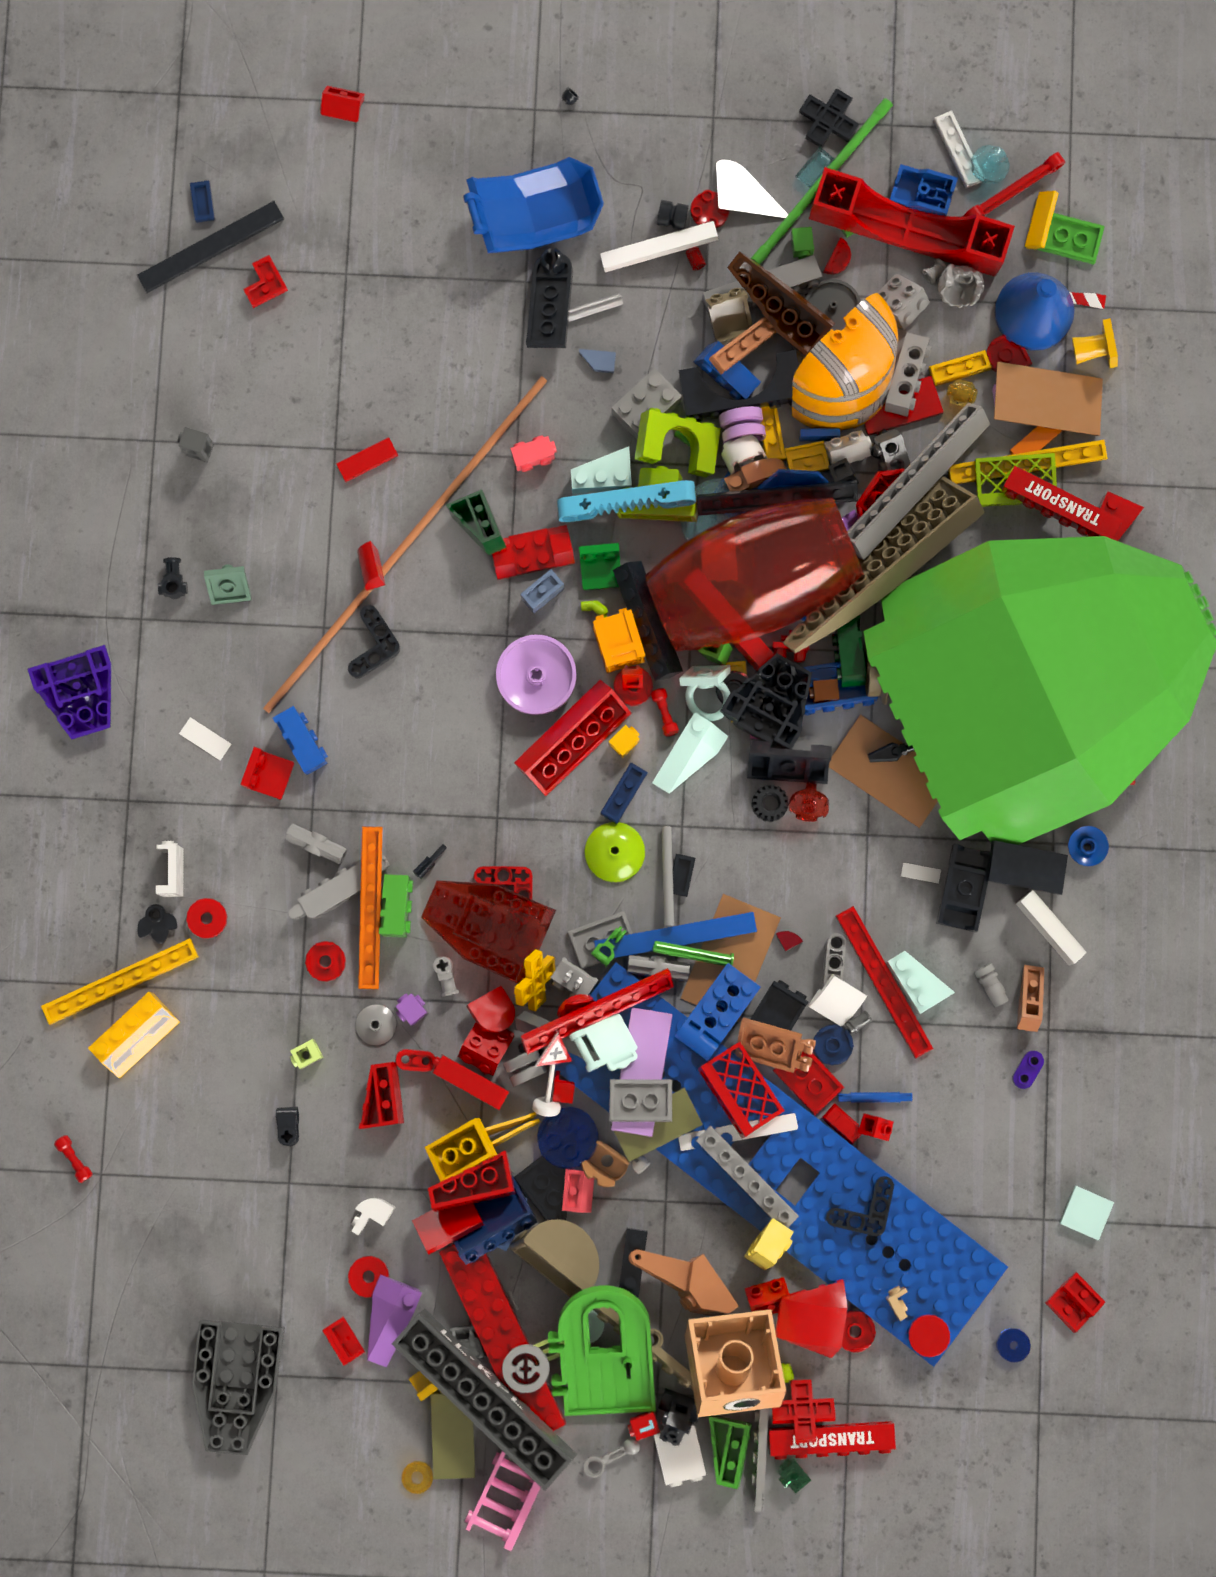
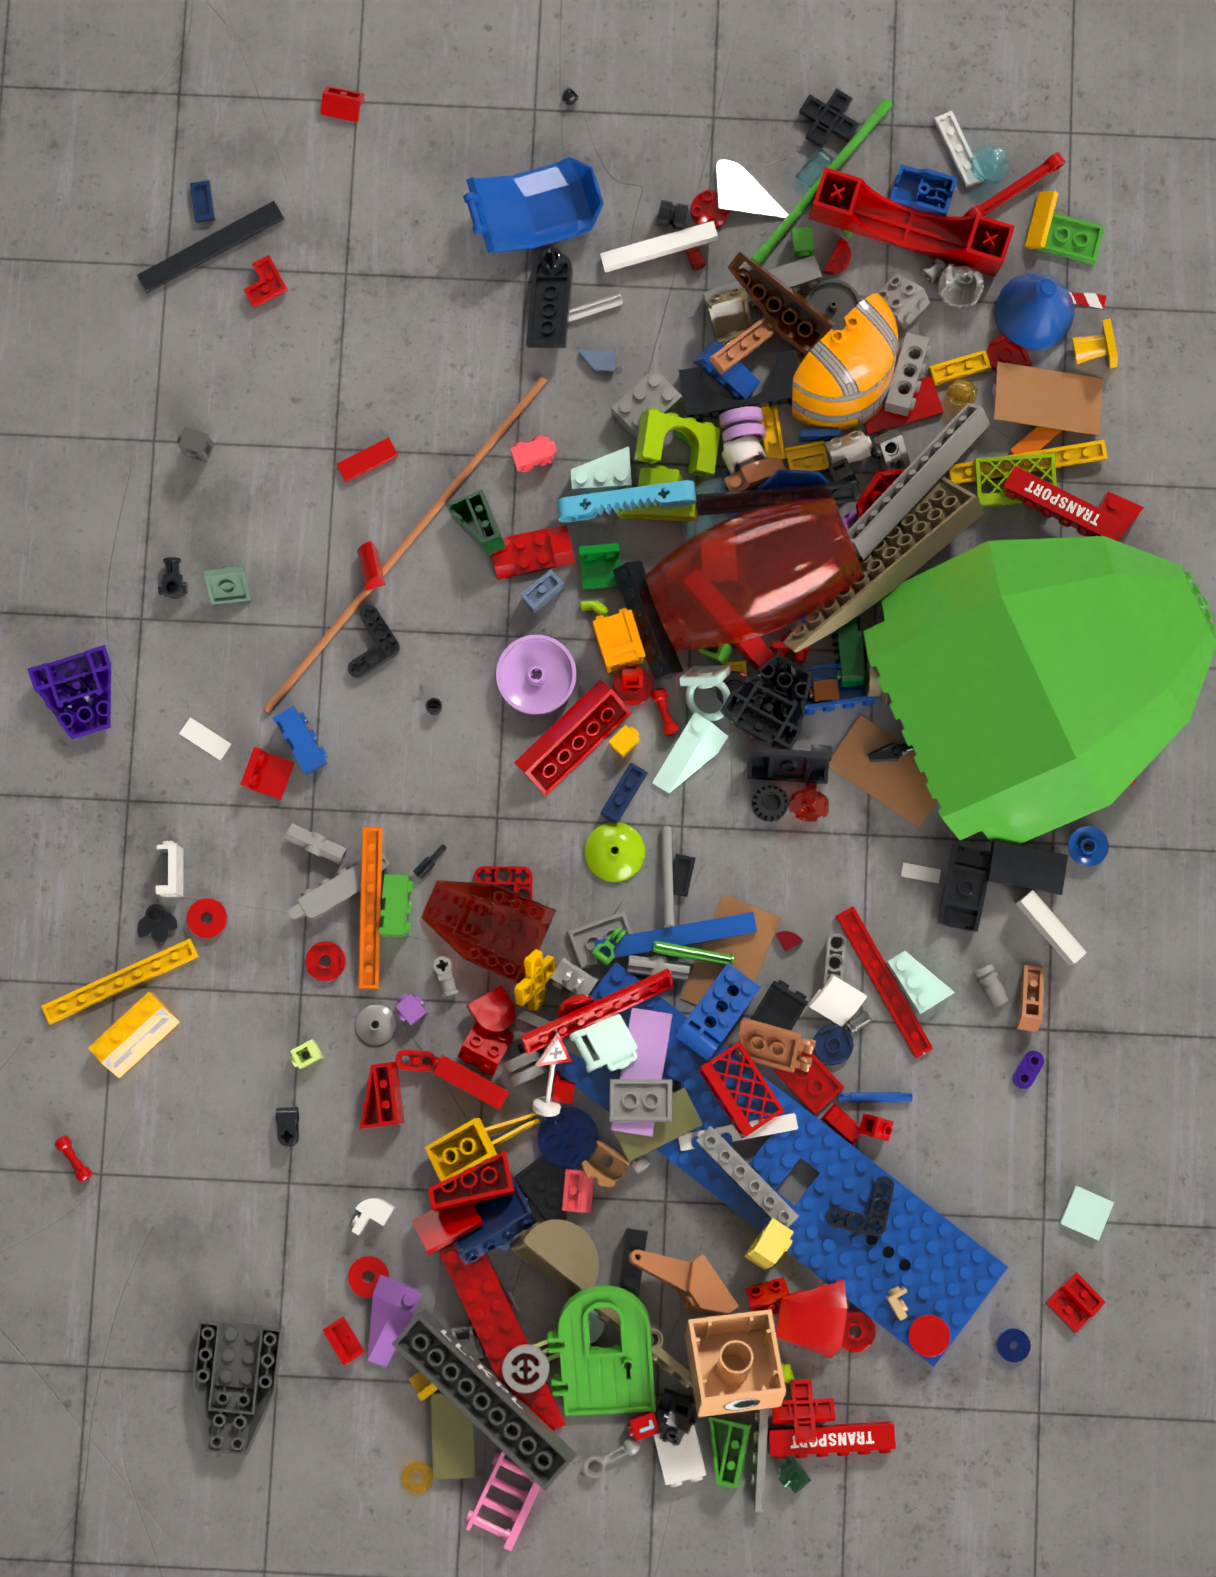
none -> black hinge [426,698,442,715]

